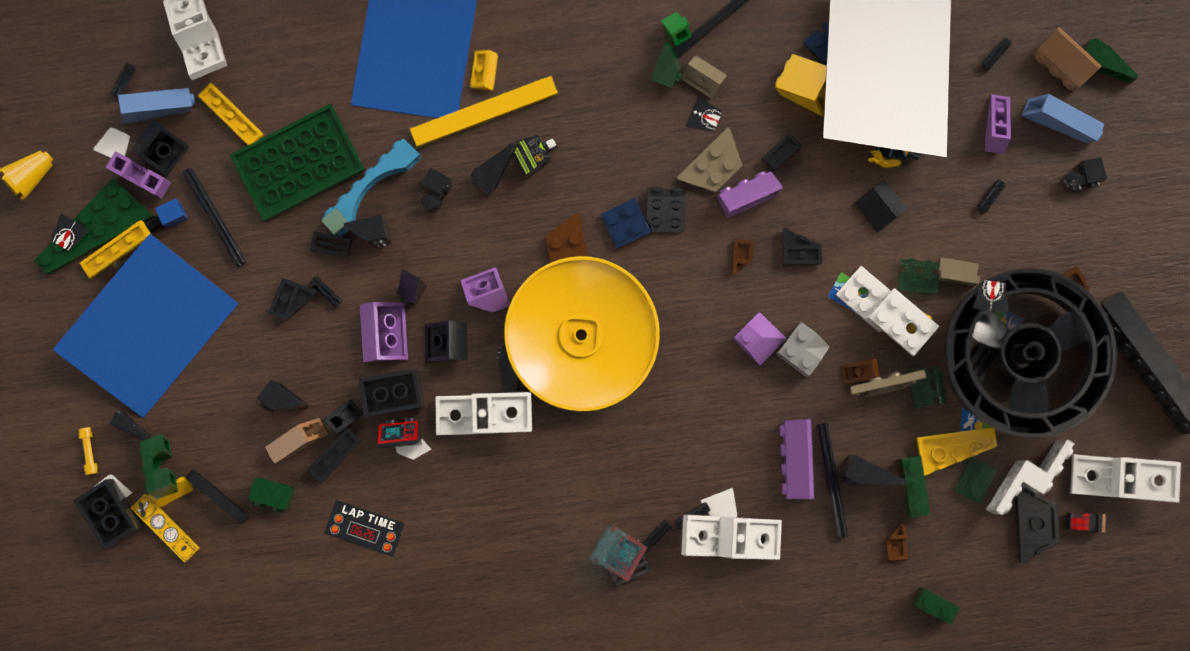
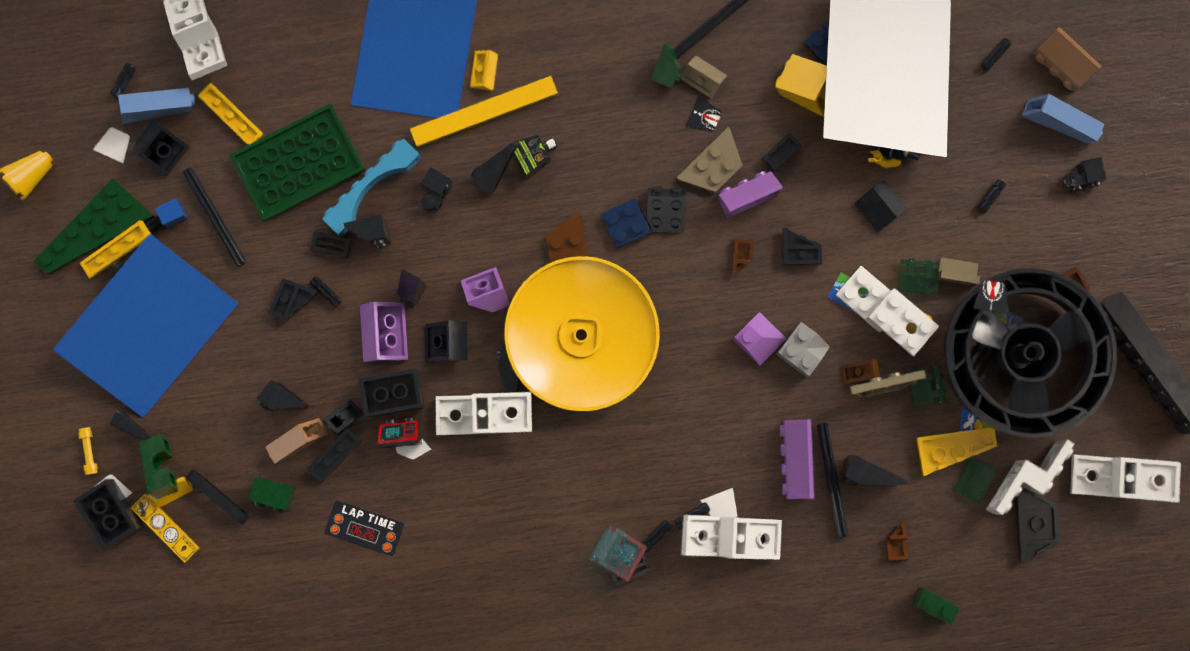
black sticker [52,213,89,251] -> none
medium lavender arch [106,151,171,199] -> none
sand green tile [321,208,348,235] -> none
green brick [661,12,691,47] -> none
dark green arch [897,456,931,517] -> none
medium lavender slope [985,94,1011,154] -> none
leg [1066,513,1107,532] -> none
dark green slope [1083,39,1139,84] -> none

